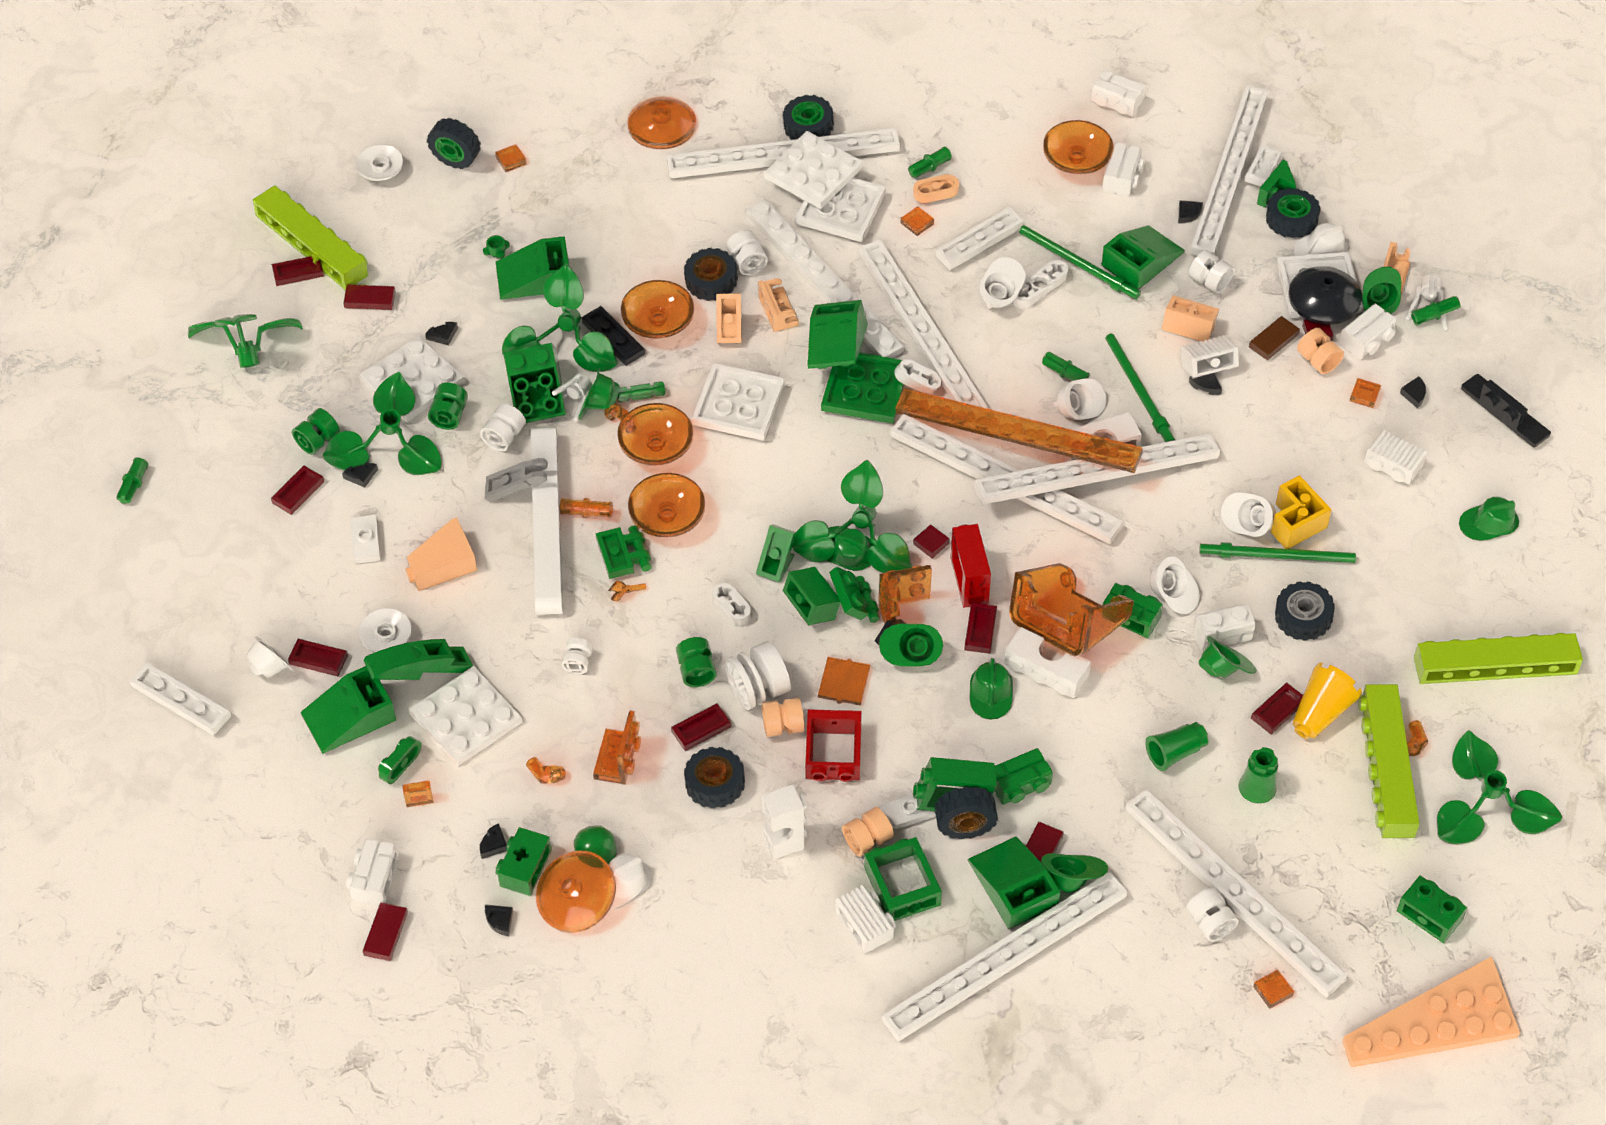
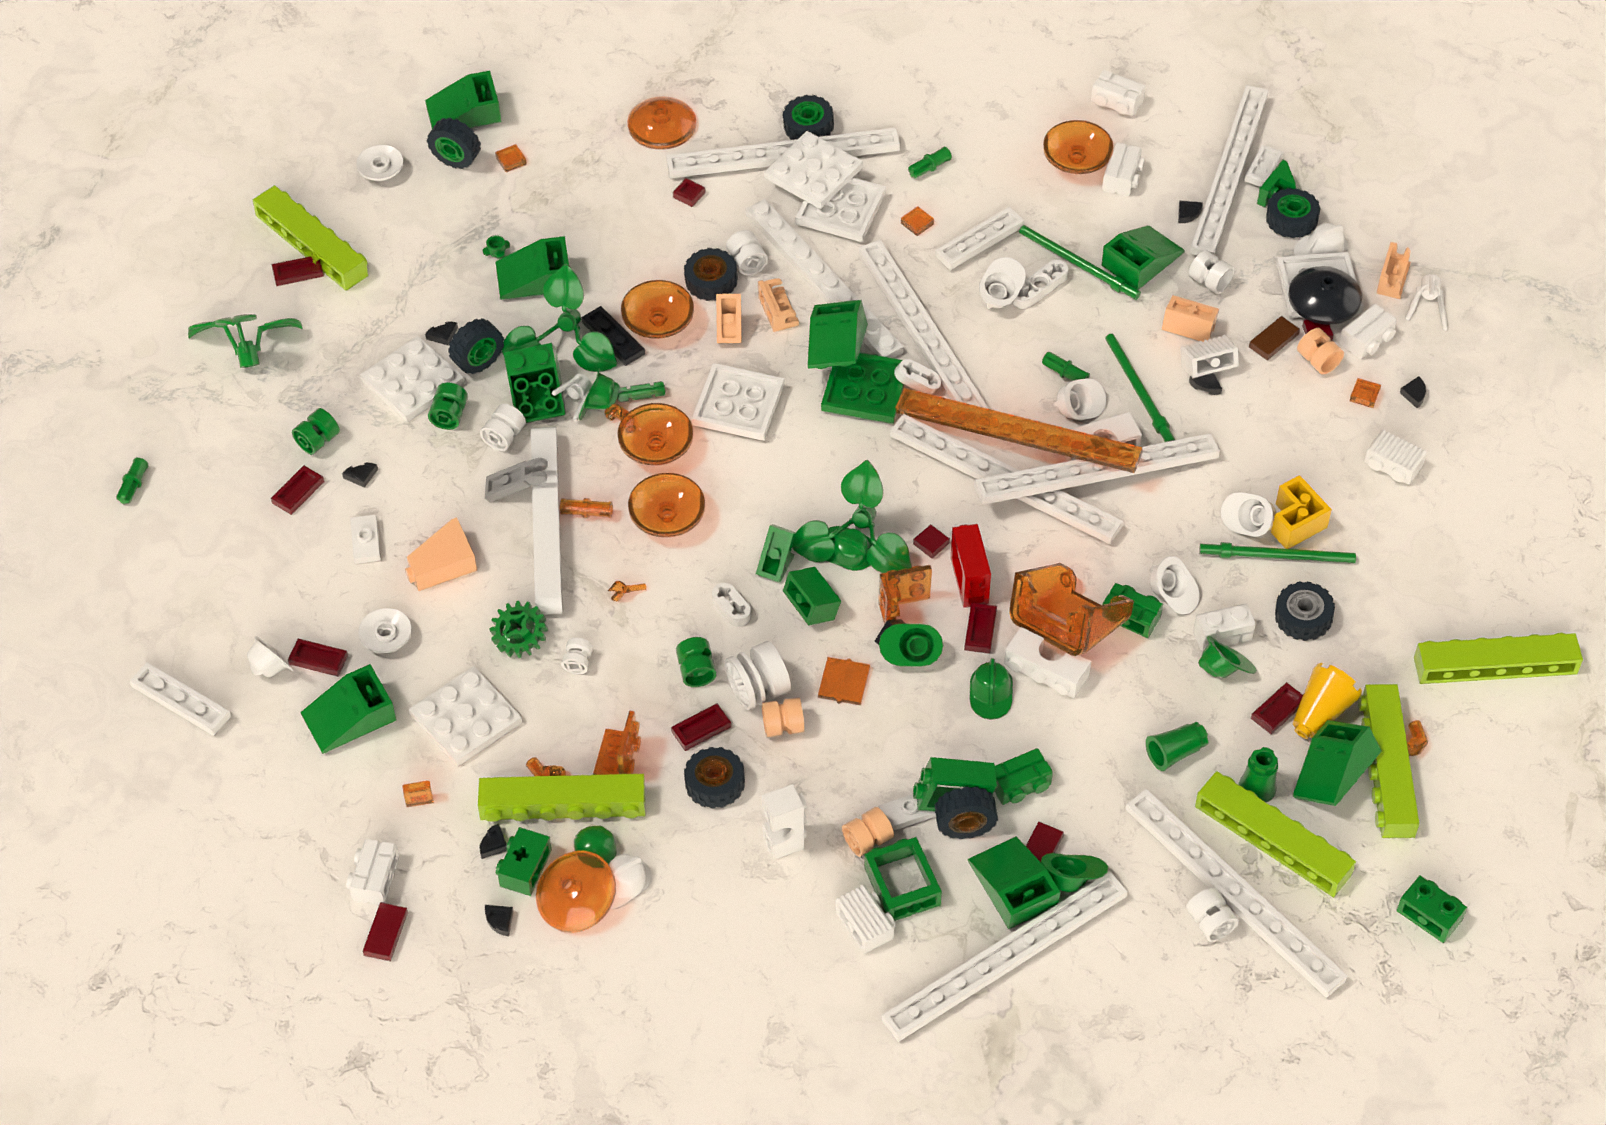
green plant [323,372,441,475] -> none
dark red tile [343,285,396,310] -> none
green slope [364,639,473,680] -> none
green plate [378,736,422,784] -> none
green plate [595,525,652,579] -> none
red window [805,709,862,782] -> none
green plate [829,566,880,623] -> none
light nougat plate [913,174,959,203] -> none
clear orange tile [1253,969,1294,1009] -> none
light nougat wing [1342,956,1520,1067] -> none
green piece [1362,267,1401,314] -> none
green axle [1411,296,1461,326] -> none
green plant [1437,730,1562,844] -> none
green piece [1459,497,1519,541] -> none
black bracket [1461,374,1551,448] -> none
none -> green slope [425,70,501,128]
none -> black wheel [448,318,504,374]
none -> lime brick [478,774,645,822]
none -> green gear [489,601,548,658]
none -> dark red tile [673,178,705,207]
none -> lime brick [1195,771,1356,898]
none -> green slope [1293,720,1382,806]

